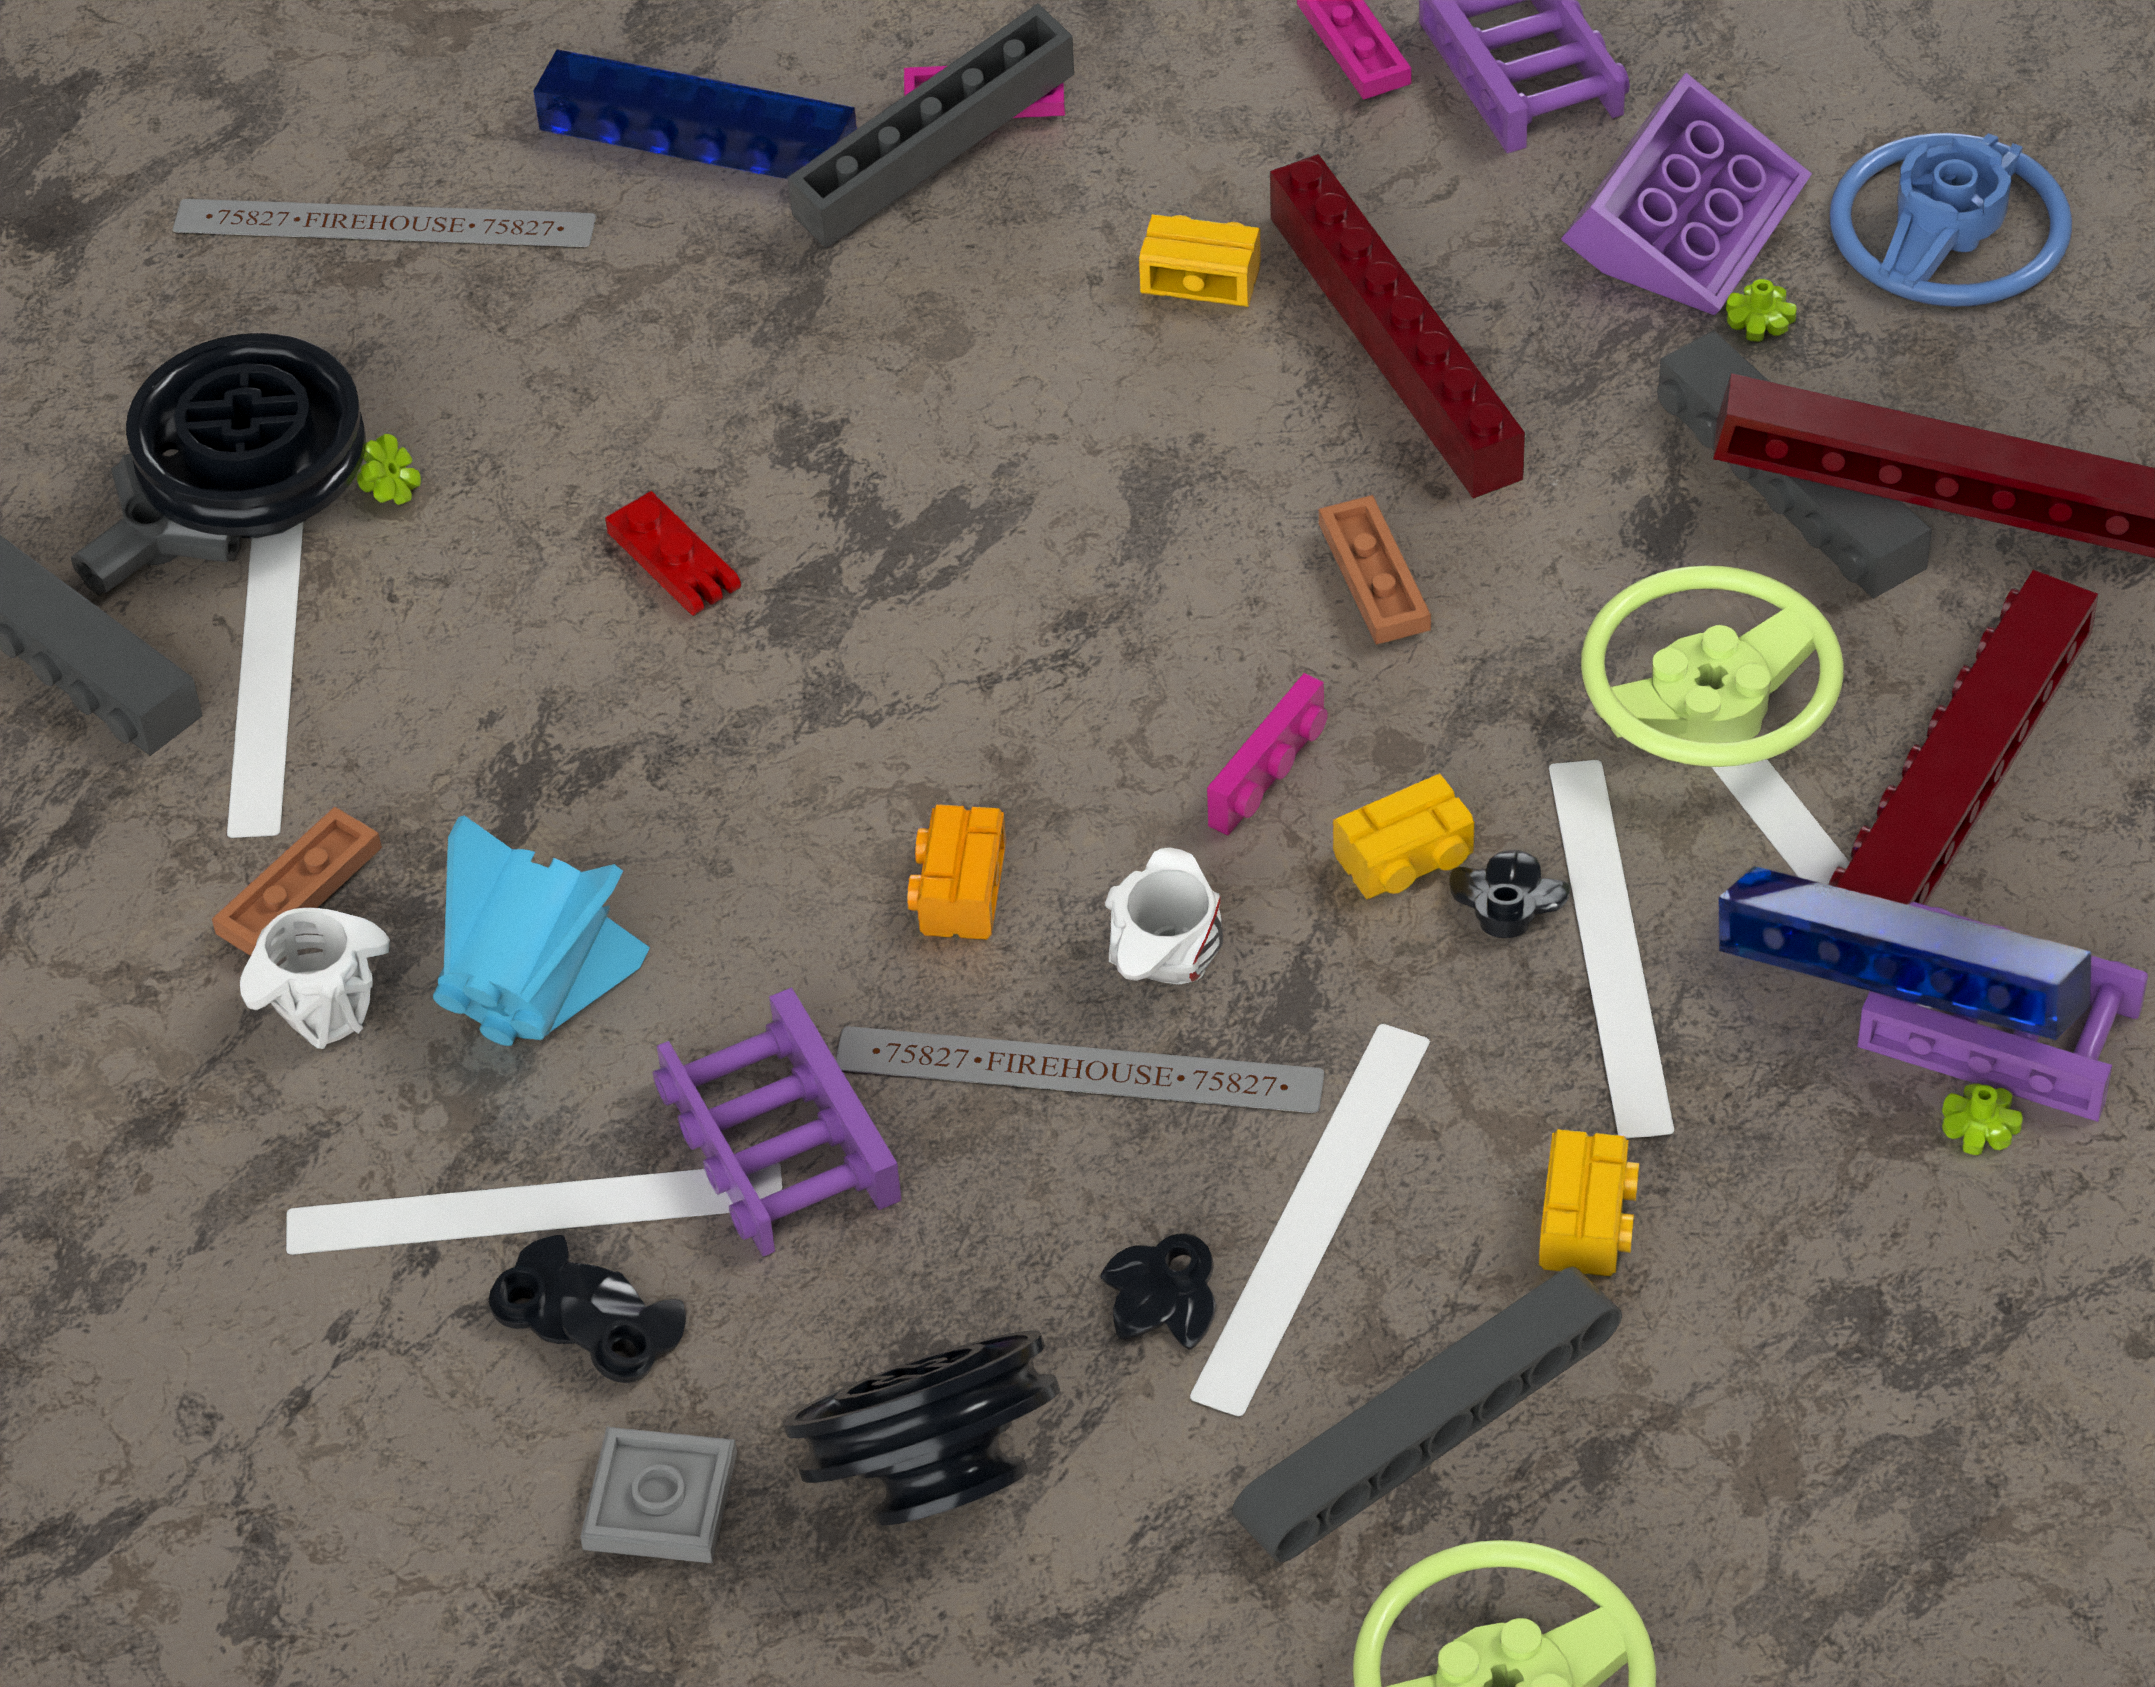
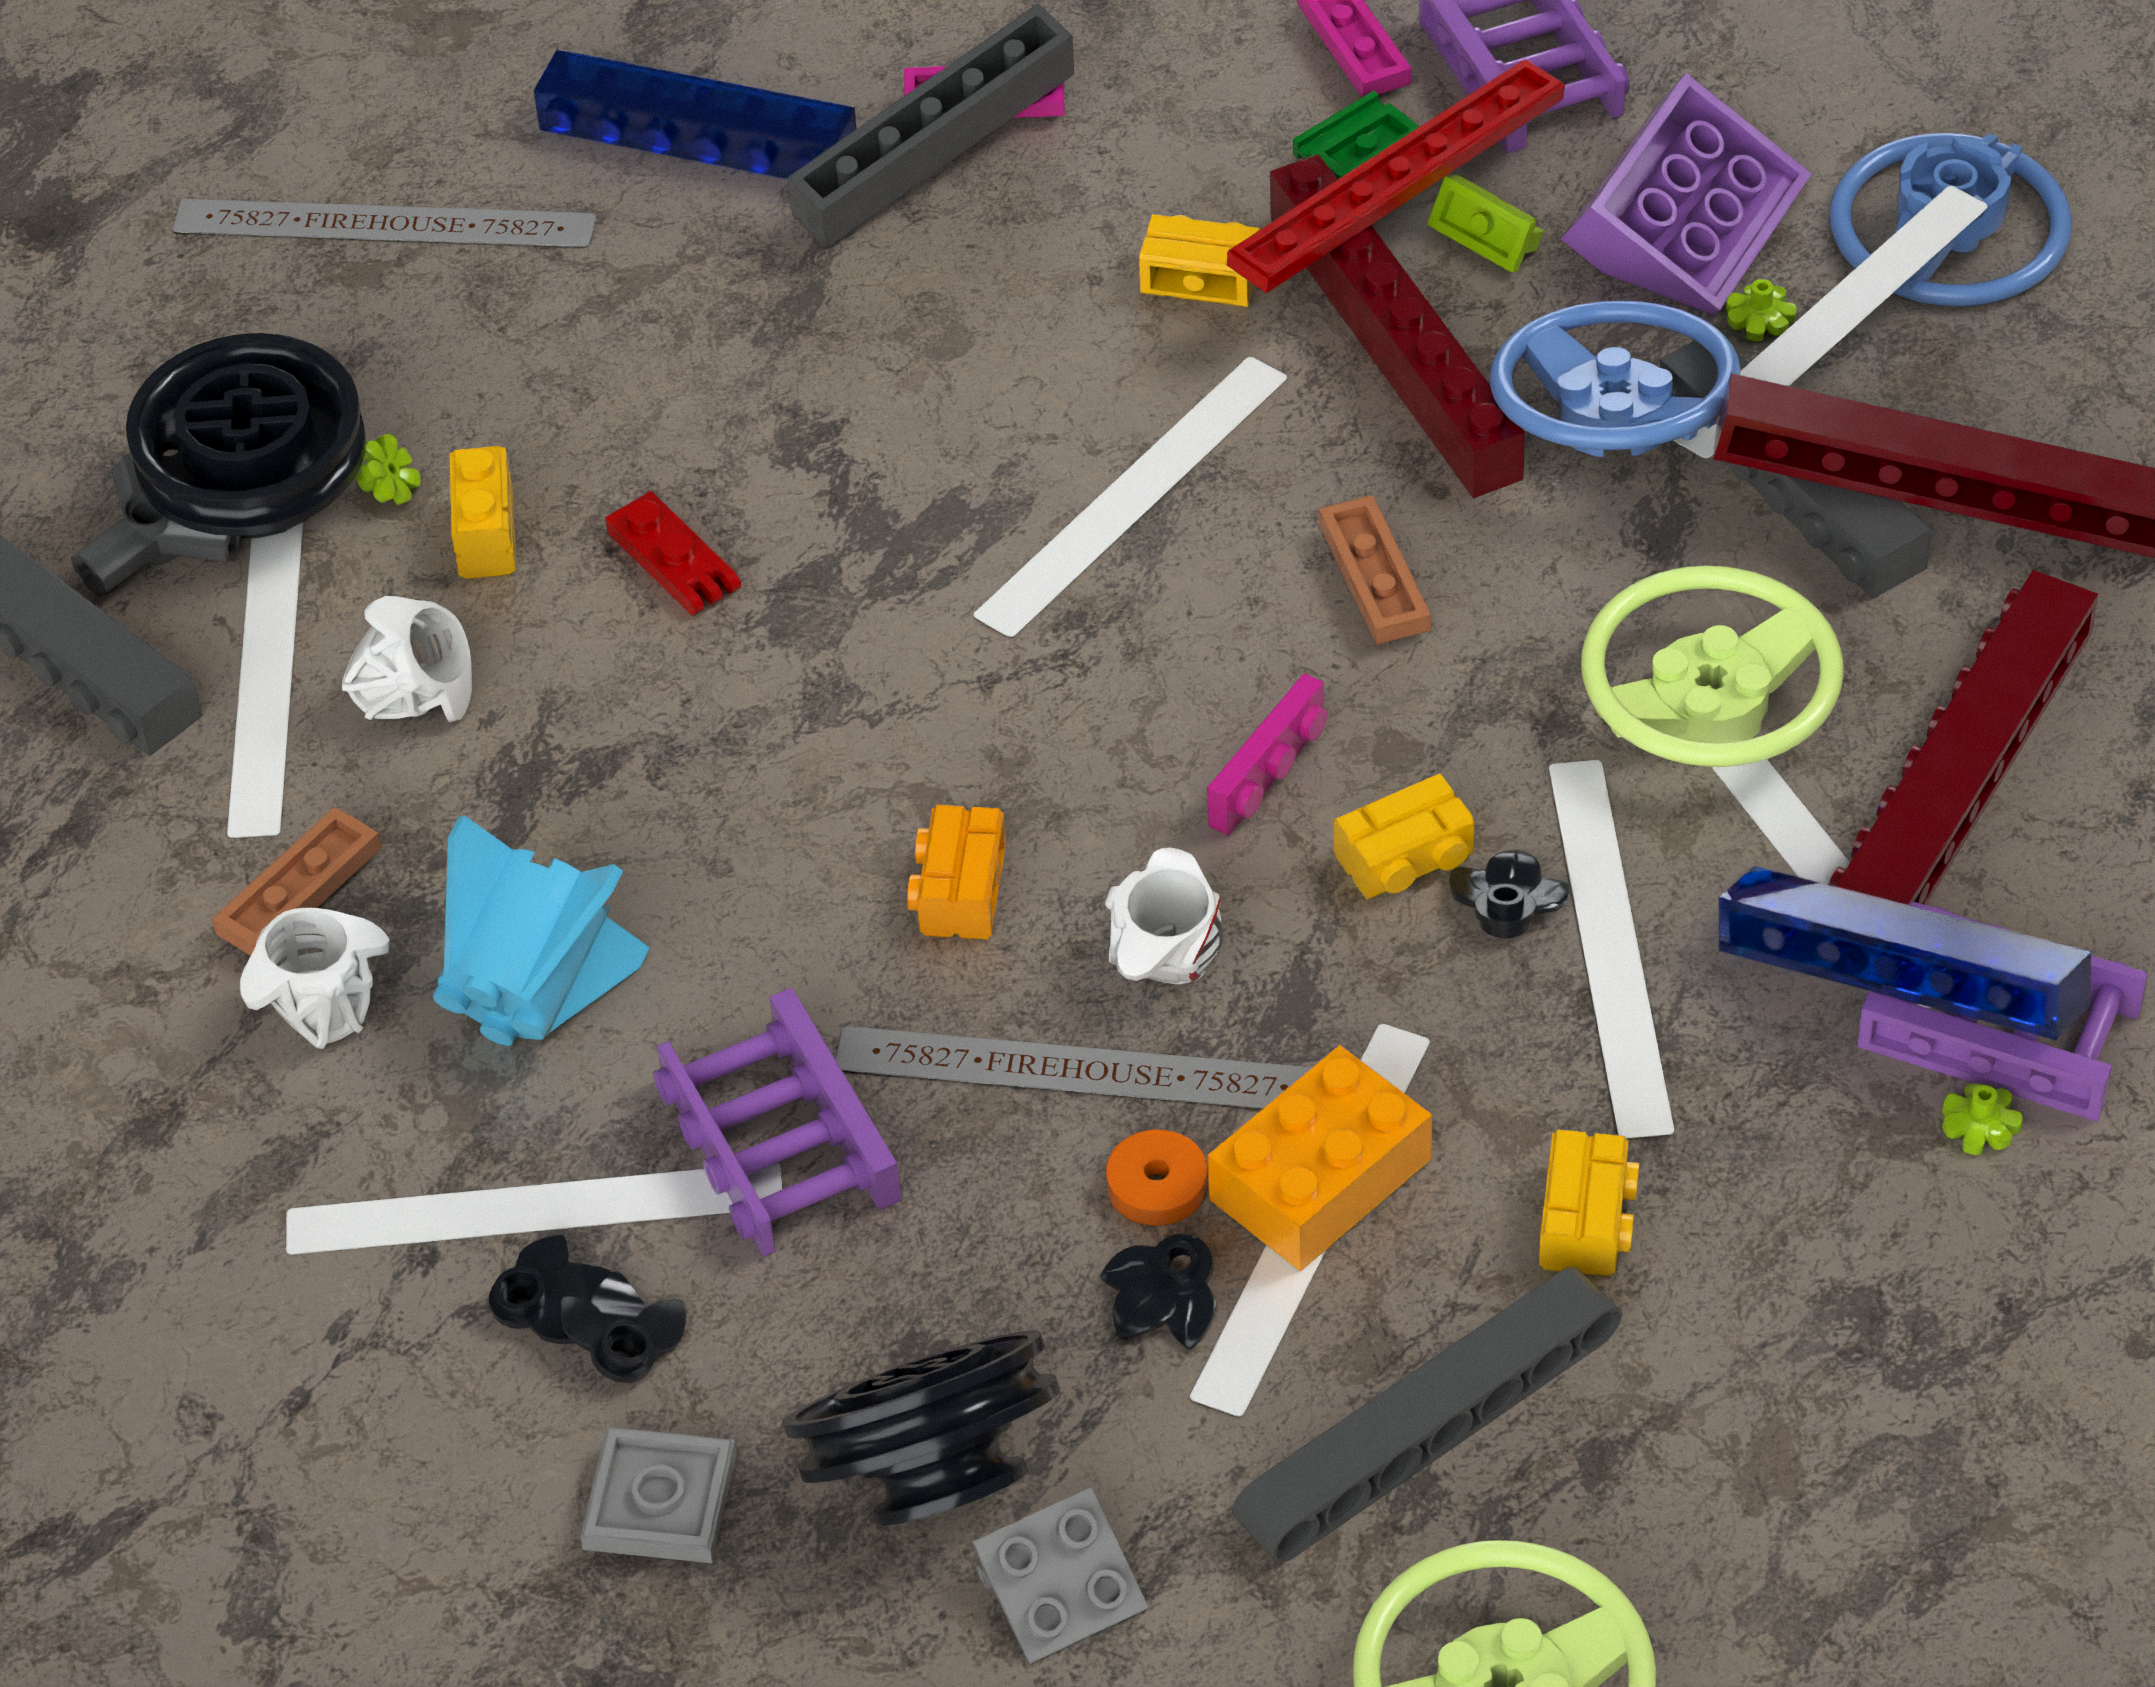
none -> white piece [342,596,472,722]
none -> yellow brick [449,446,516,579]
none -> light grey hinge [971,1487,1149,1665]
none -> white sticker [974,357,1287,637]
none -> orange piece [1106,1129,1208,1226]
none -> light orange brick [1208,1045,1432,1272]
none -> red tile [1226,59,1565,293]
none -> green plate [1293,91,1420,179]
none -> lime plate [1427,174,1544,273]
none -> medium blue piece [1489,301,1741,457]
none -> white sticker [1673,186,1987,458]

